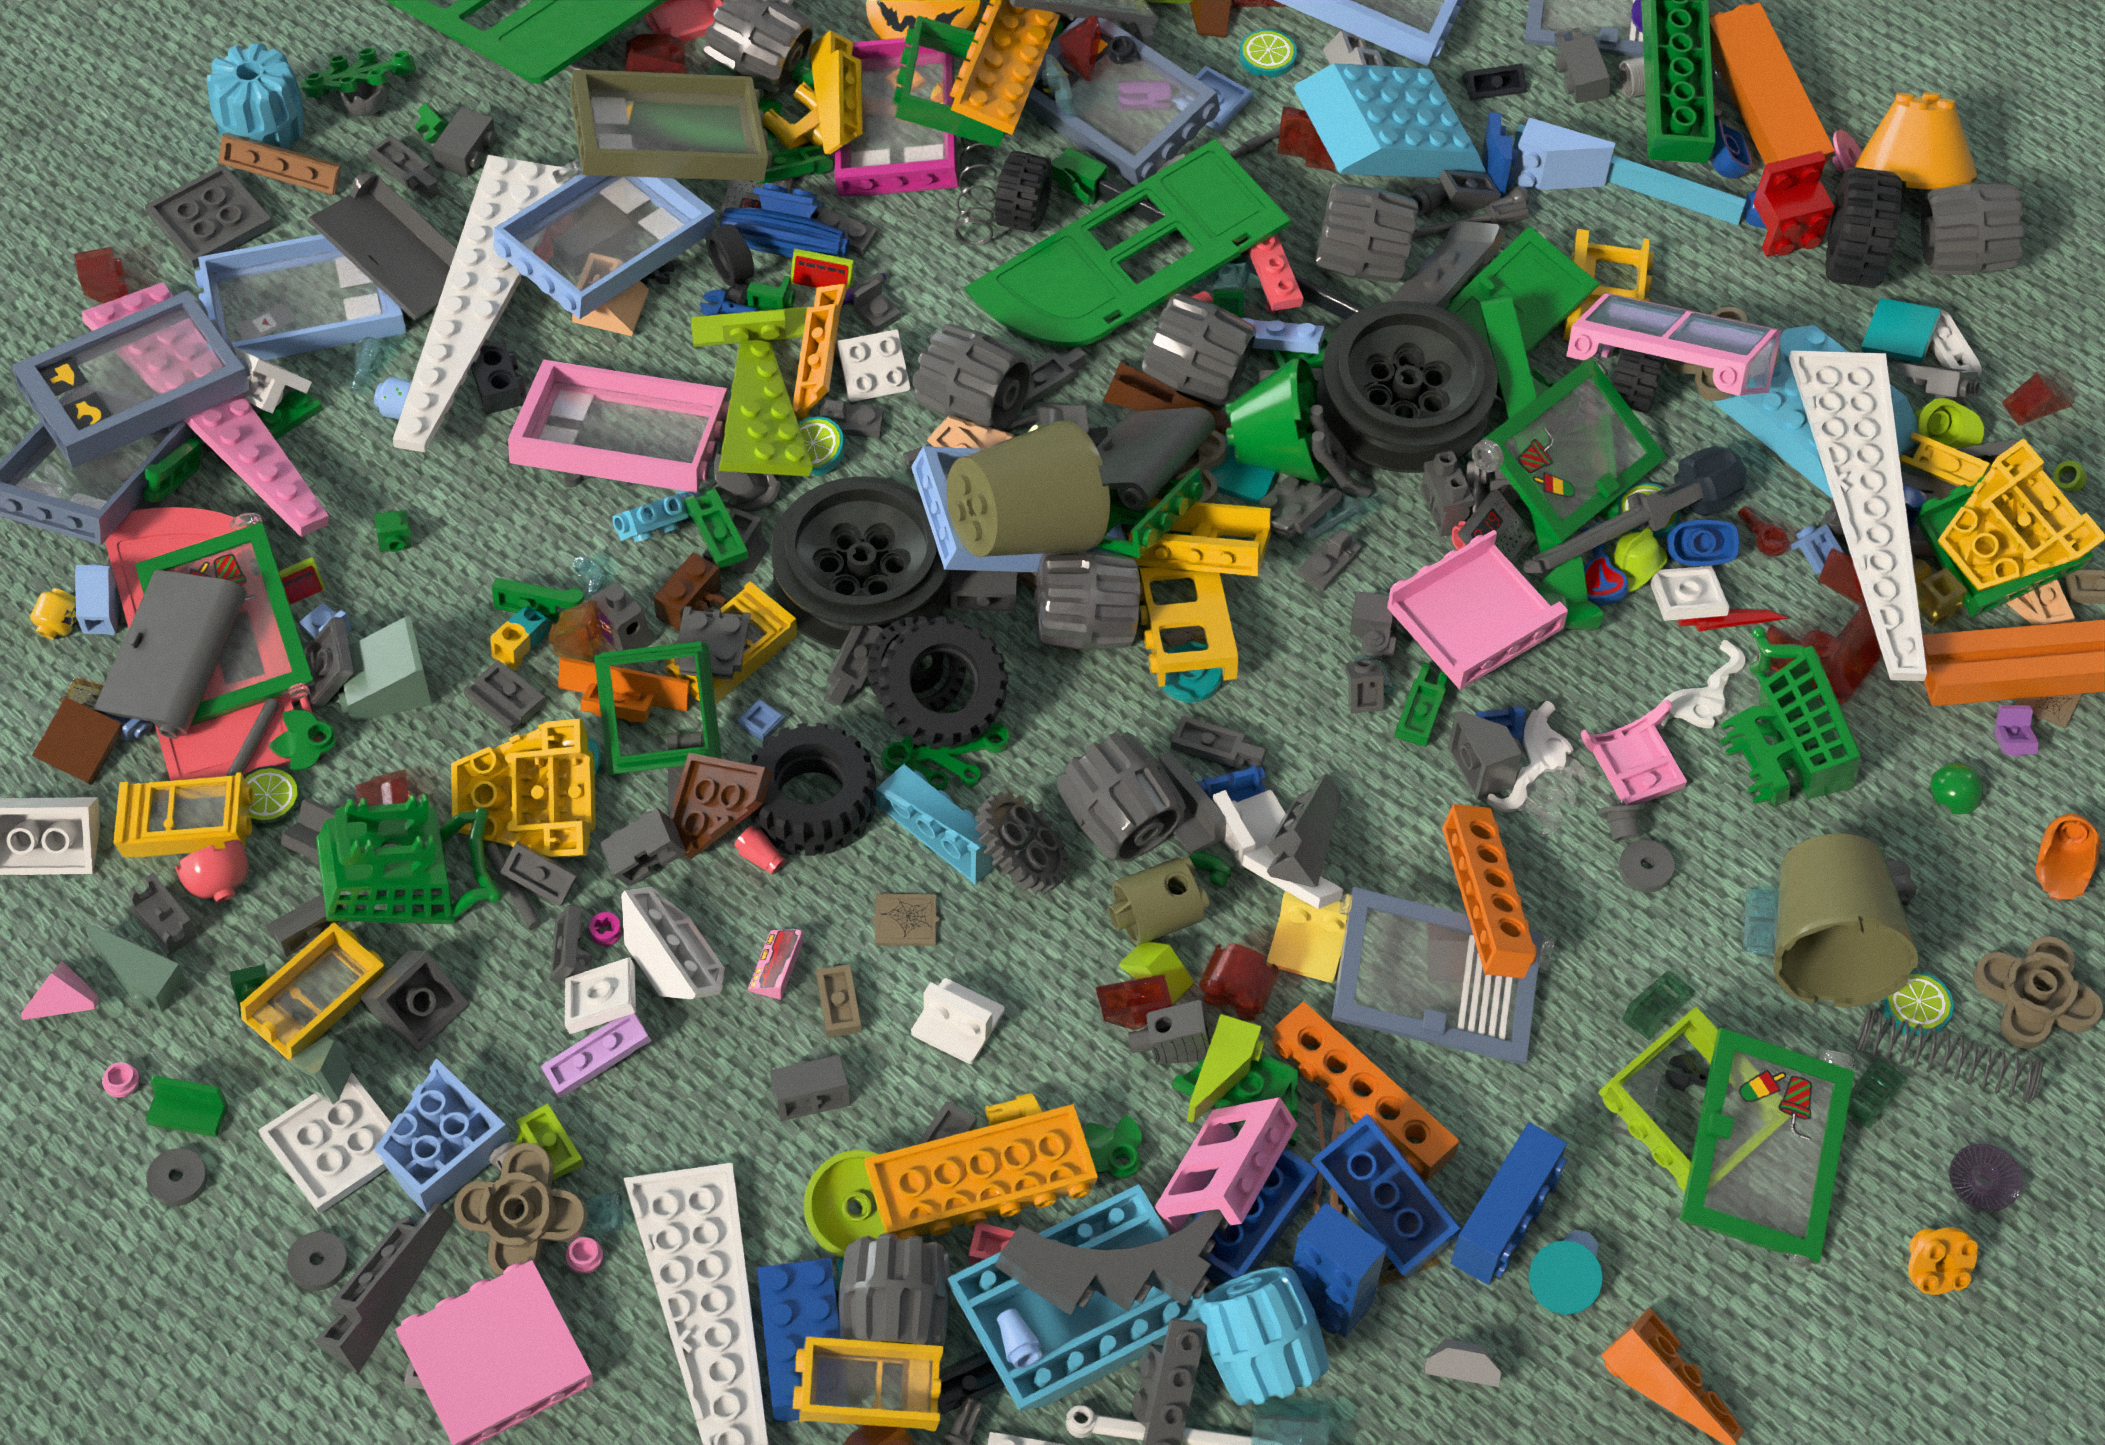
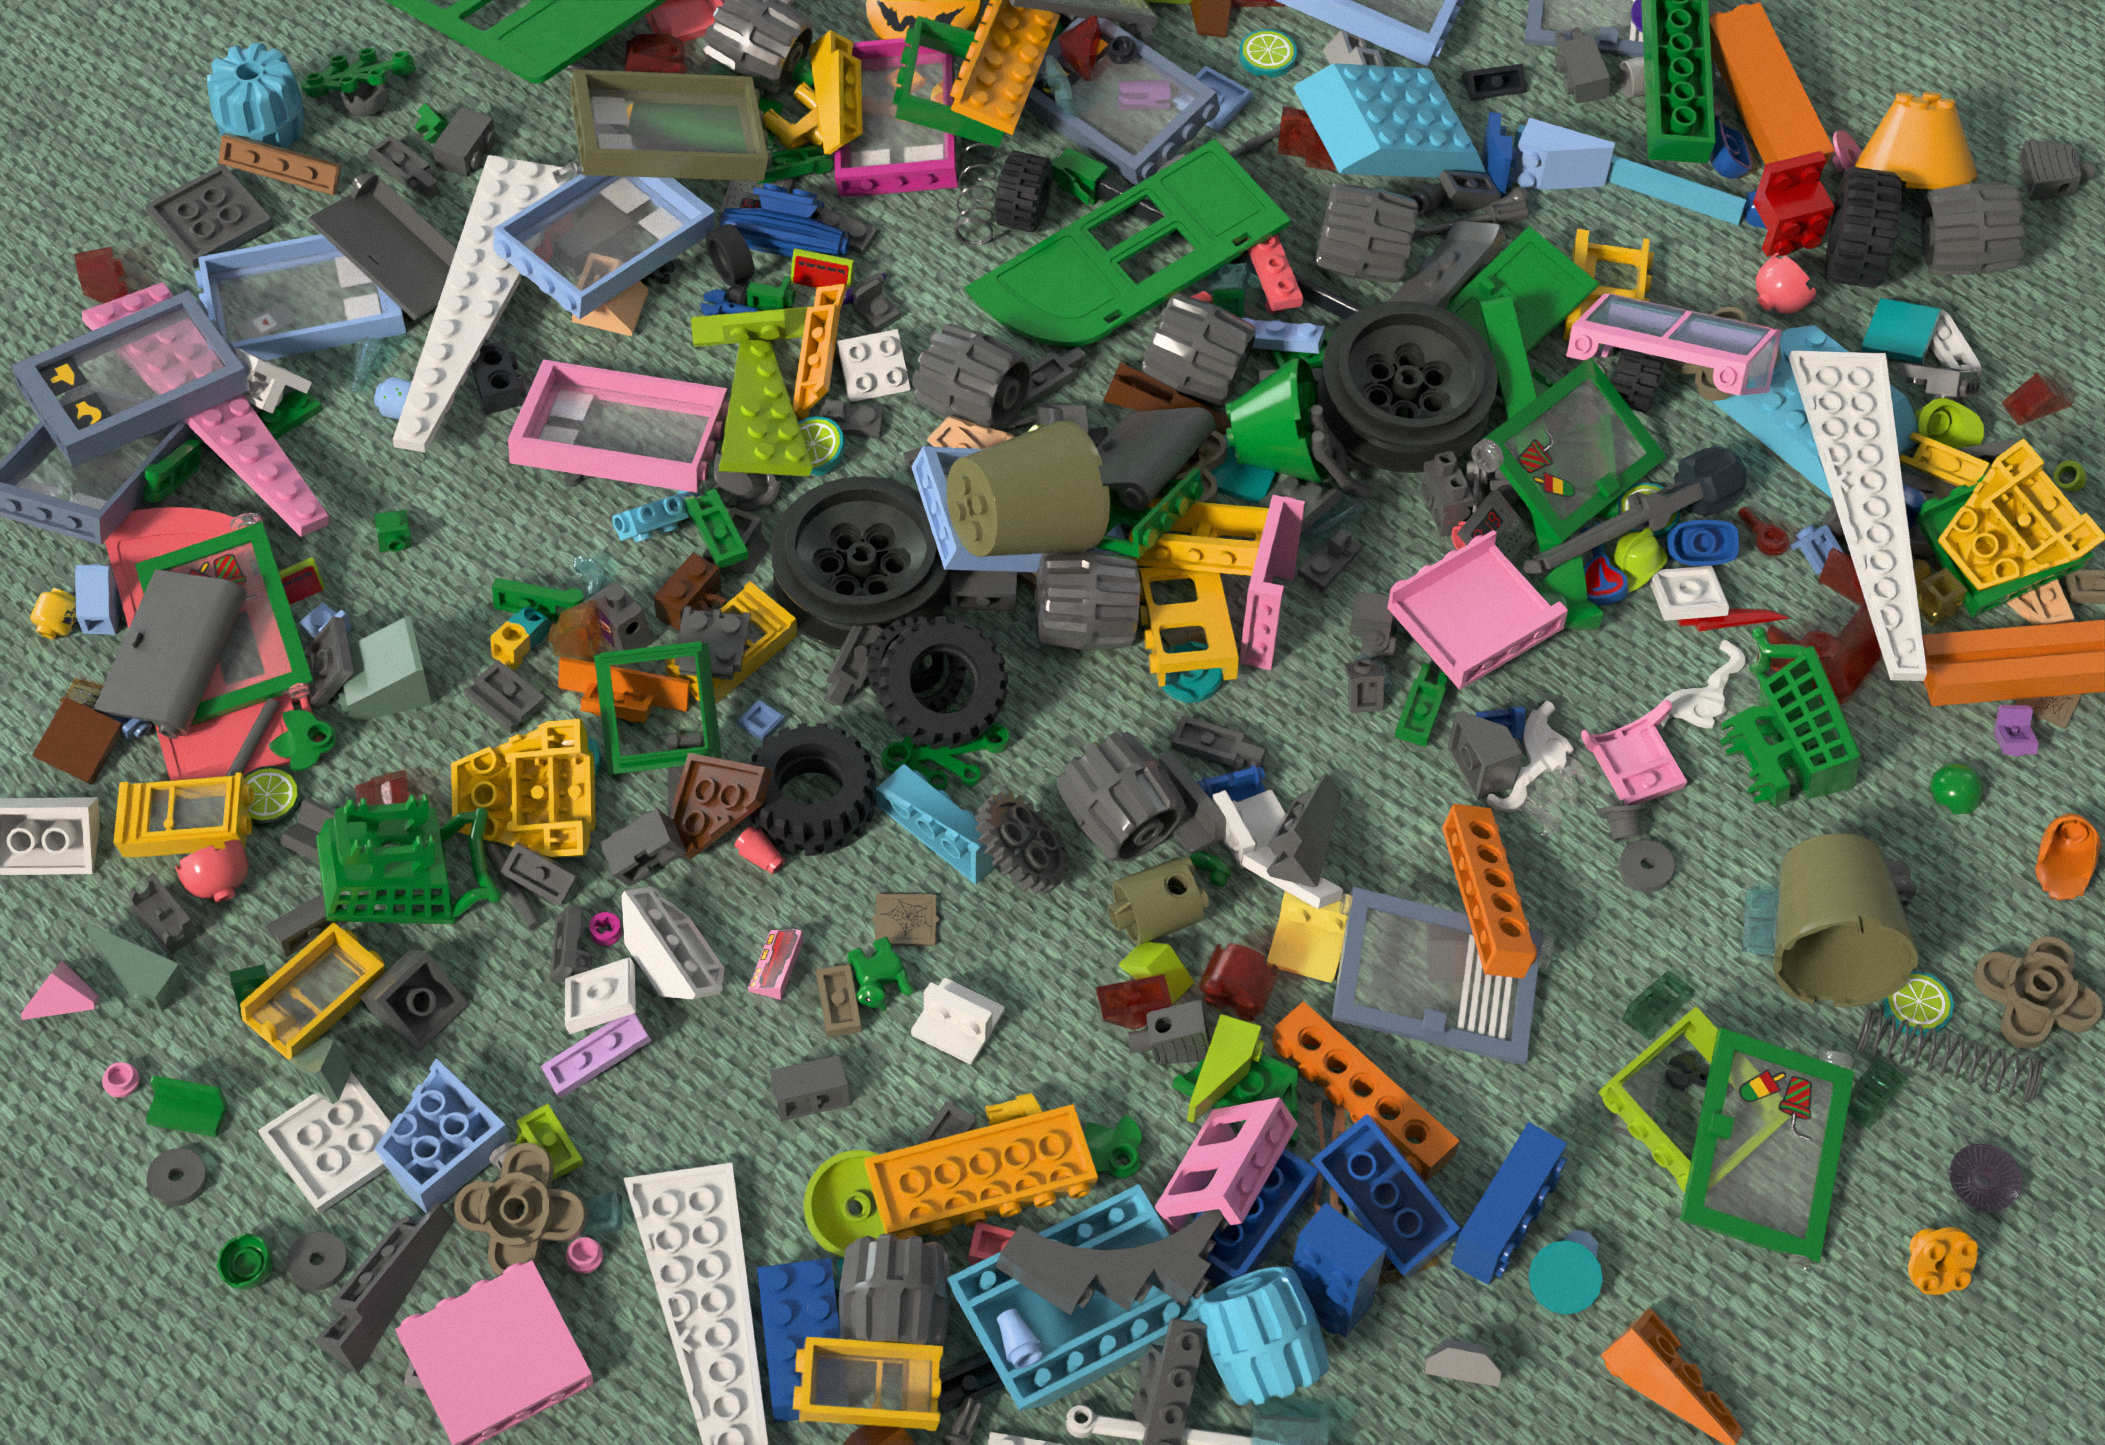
none -> green hair [217,1233,275,1290]
none -> green animal [847,936,914,1011]
none -> bright pink panel [1239,495,1305,670]
none -> coral cylinder [1755,253,1816,315]
none -> dark grey torso [2018,140,2094,201]

